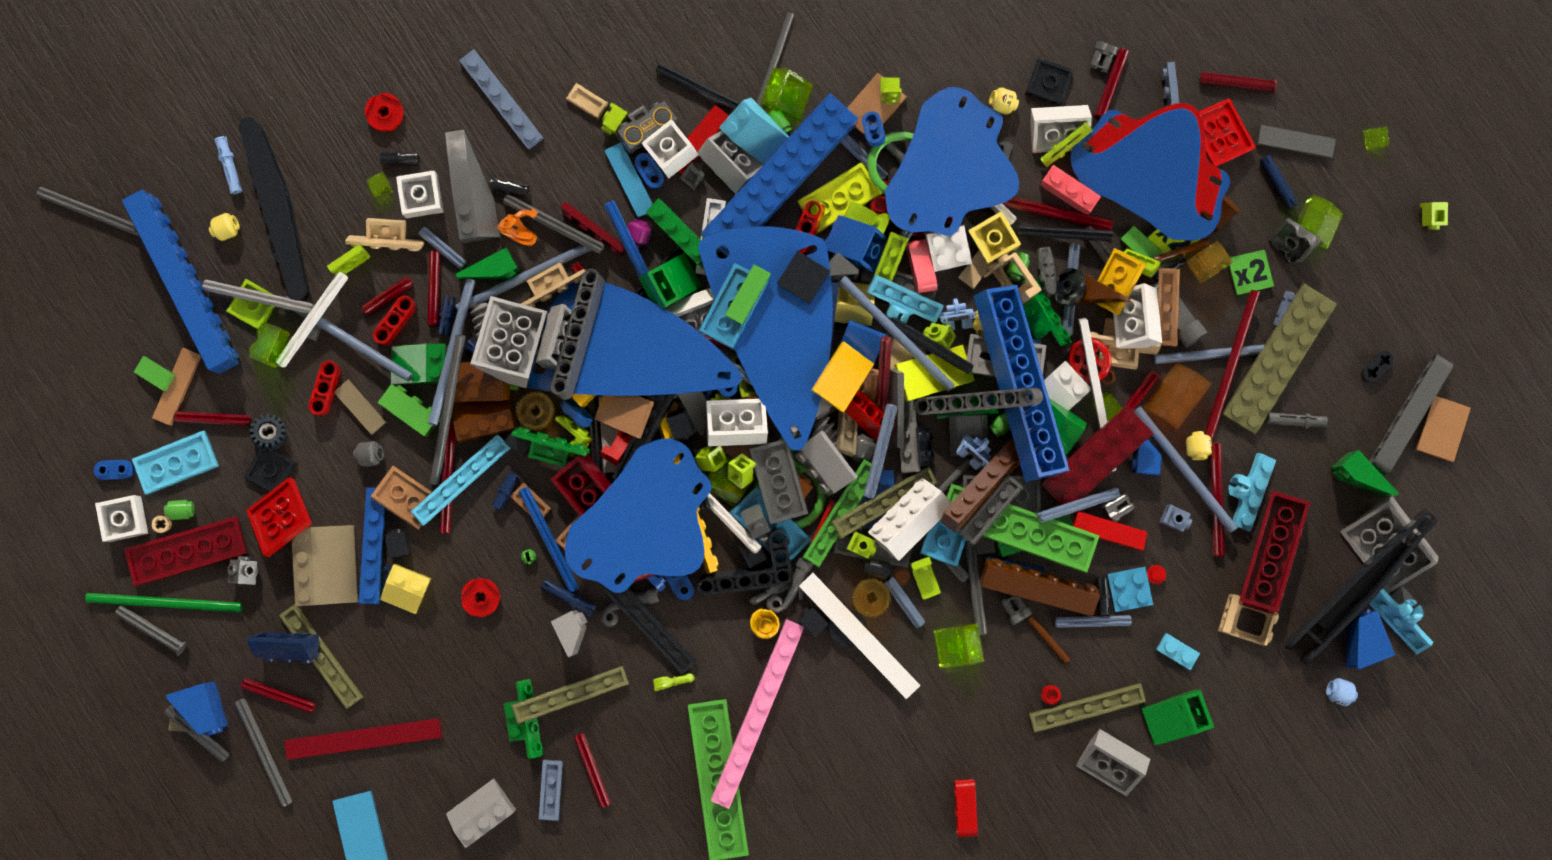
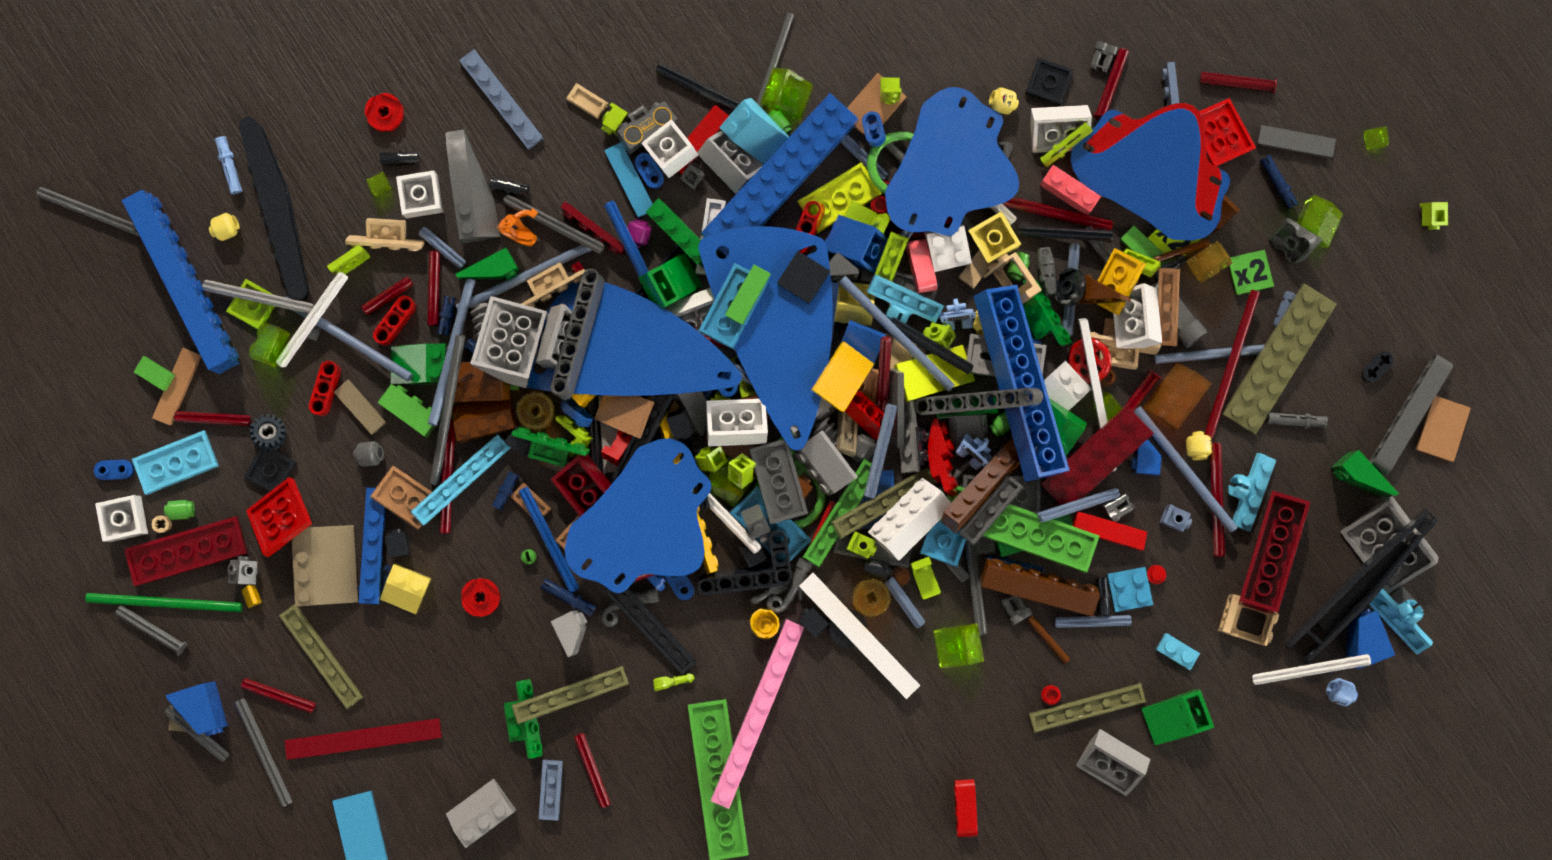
dark blue slope [247,632,319,663] -> none
none -> yellow slope [242,585,262,608]
none -> red slope [928,418,958,497]
none -> white axle [1252,654,1371,685]

